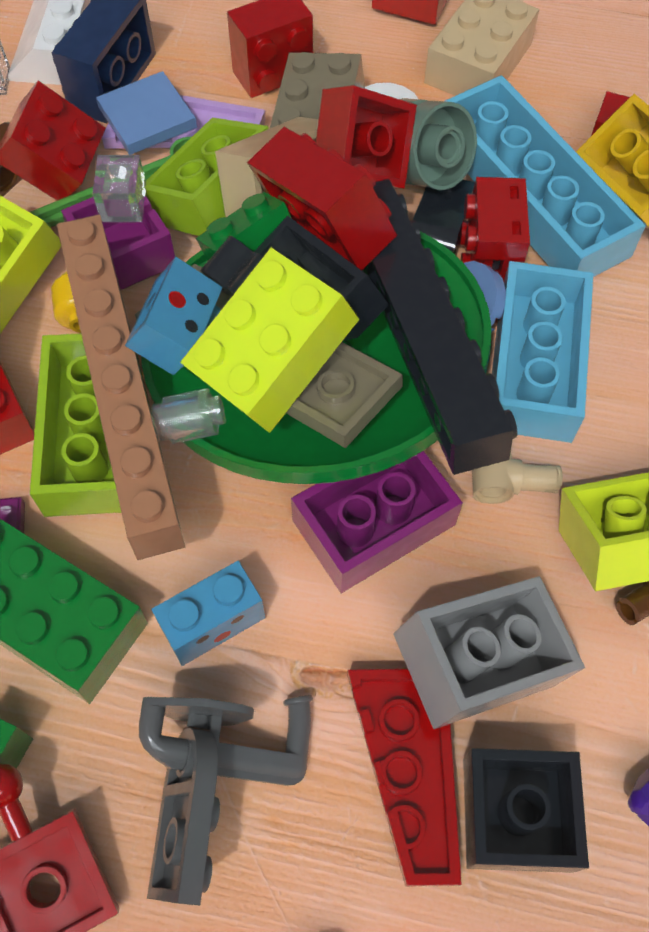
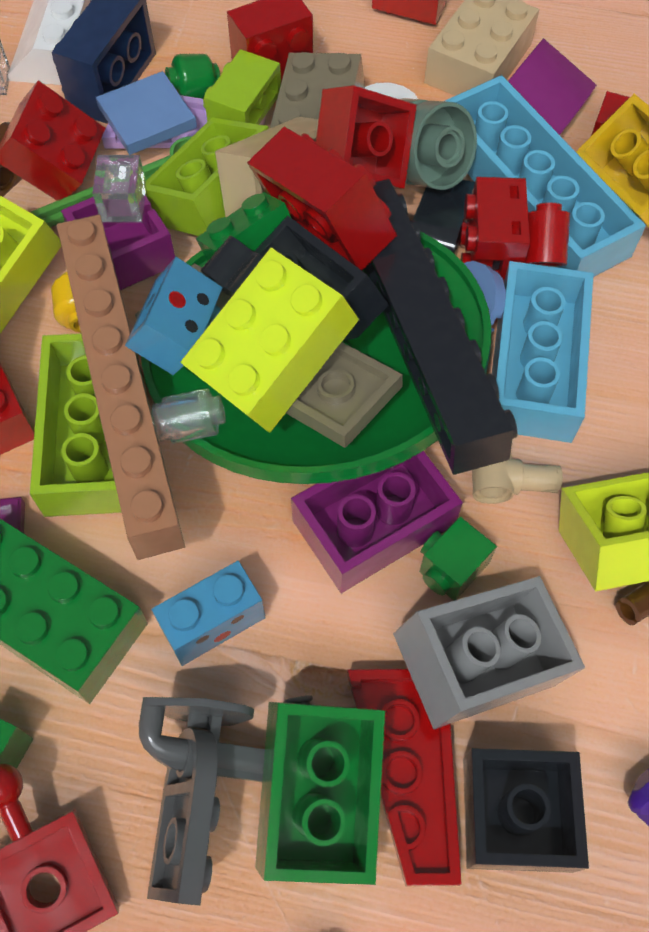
none -> green head [165,54,220,99]
none -> lime brick [203,49,281,124]
none -> green brick [255,702,385,885]
none -> green brick [419,517,497,601]
none -> magenta slope [508,38,597,135]
none -> red brick [525,203,570,267]

